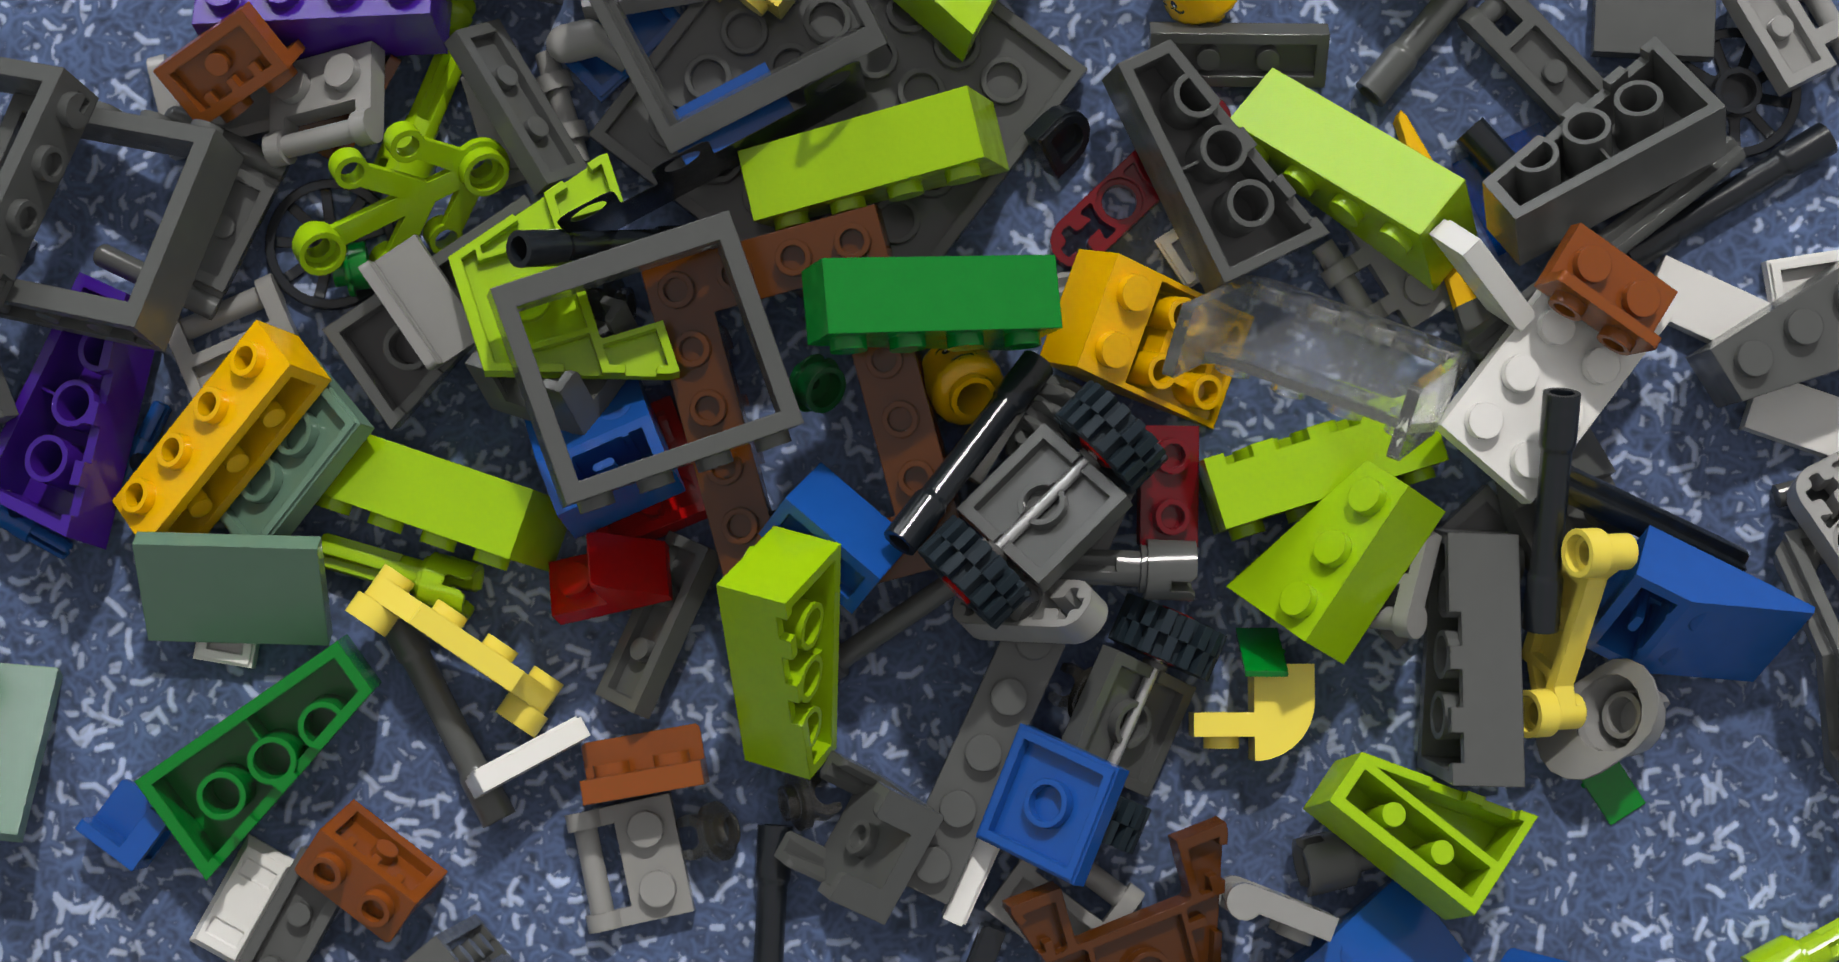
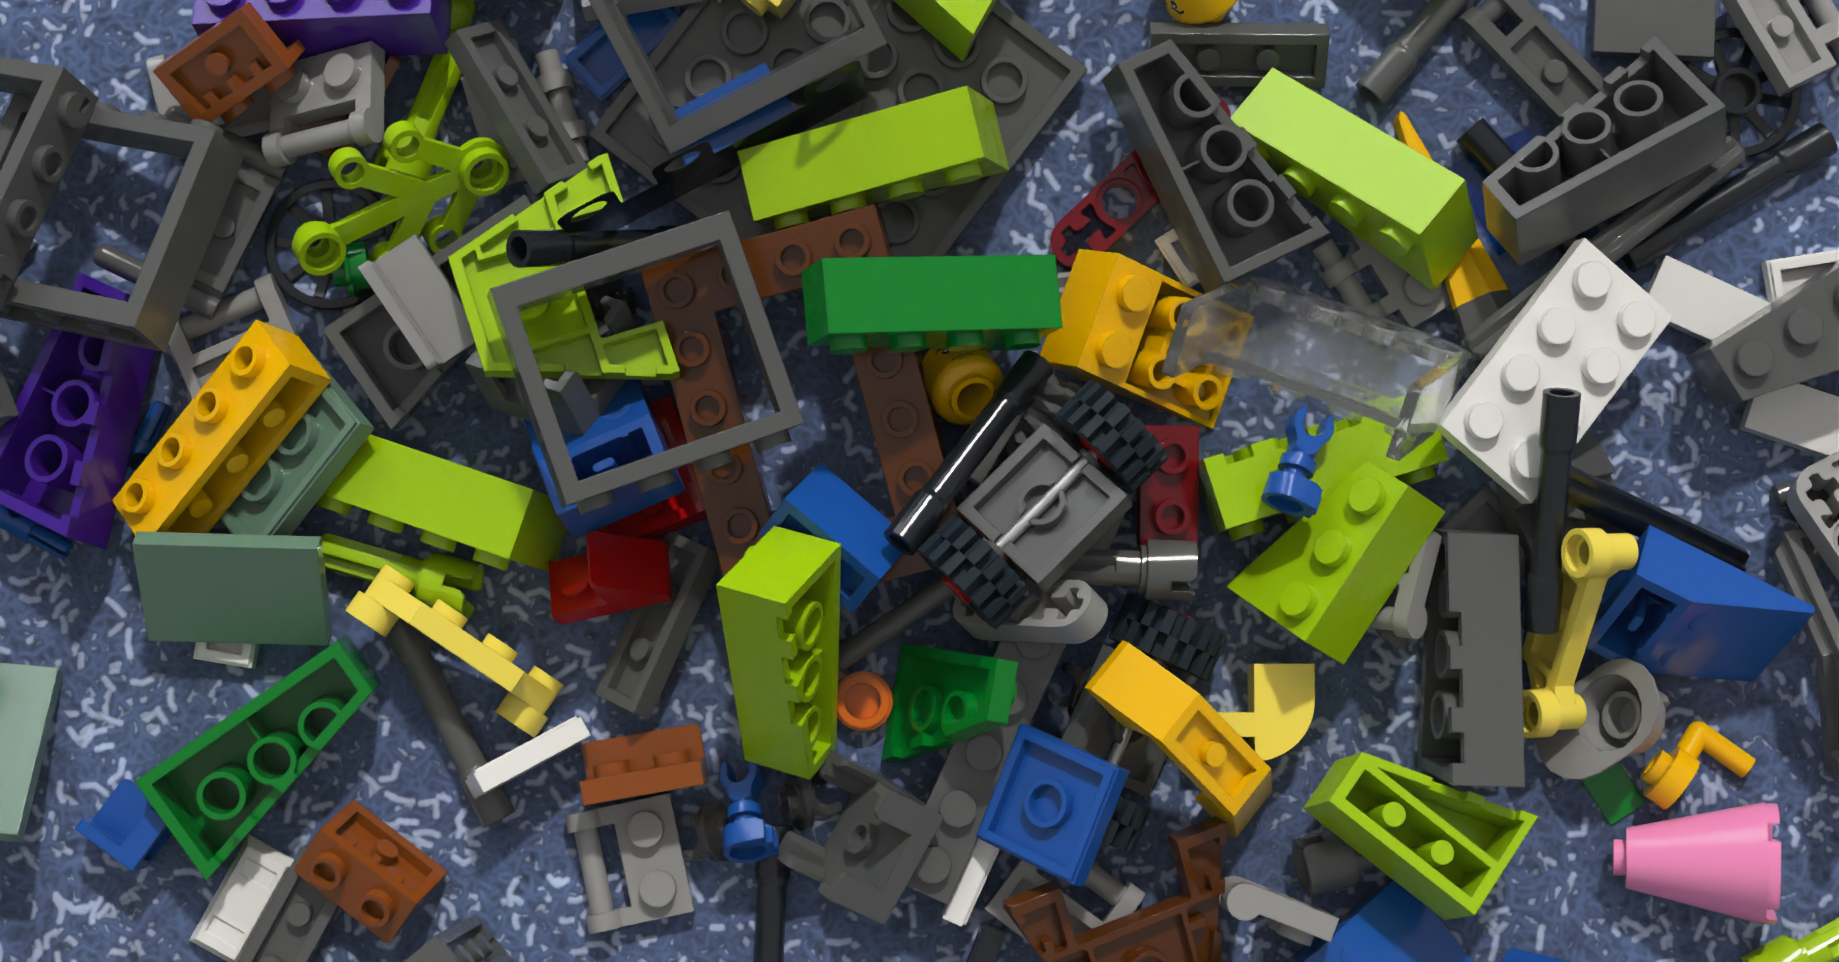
light grey arm [546,18,625,72] -> none
dark green plate [789,354,846,413] -> none
black tile [1024,104,1090,179] -> none
green window [1236,628,1288,677] -> none
white tile [1429,219,1536,332] -> none
dark orange bracket [1534,222,1678,356] -> none
none -> blue piece [718,760,779,863]
none -> orange tile [837,671,893,731]
none -> green wing [881,643,1018,763]
none -> yellow slope [1084,640,1272,838]
none -> blue piece [1261,405,1334,519]
none -> bright pink cone [1613,802,1781,925]
none -> yellow plate [1640,721,1756,810]

